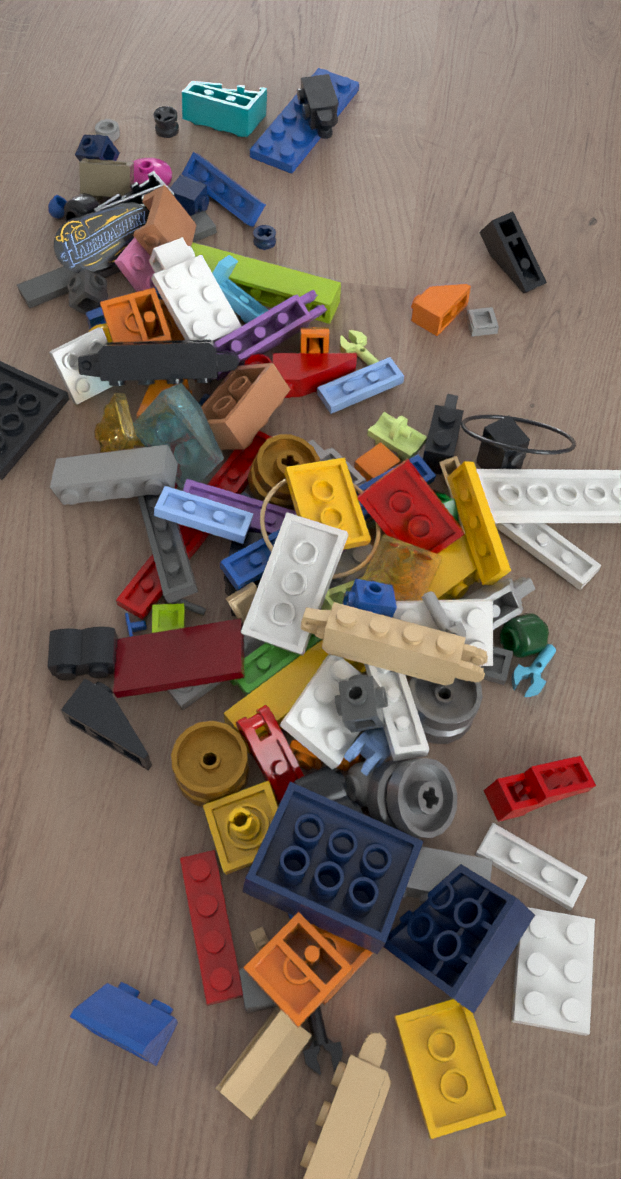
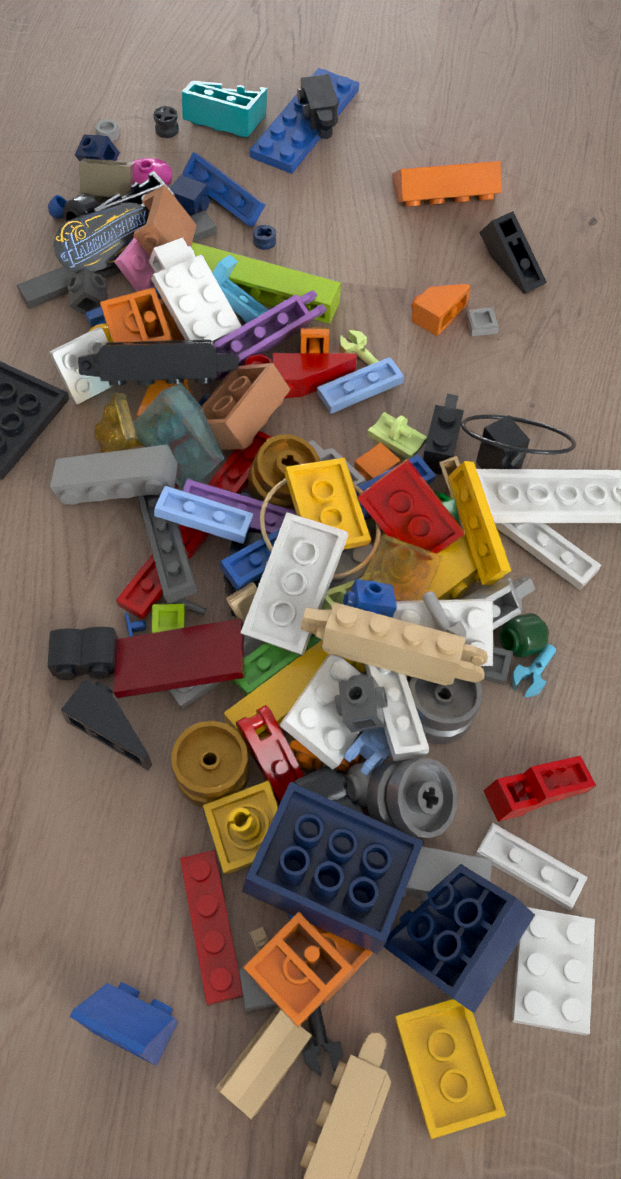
none -> orange slope [392,161,502,207]

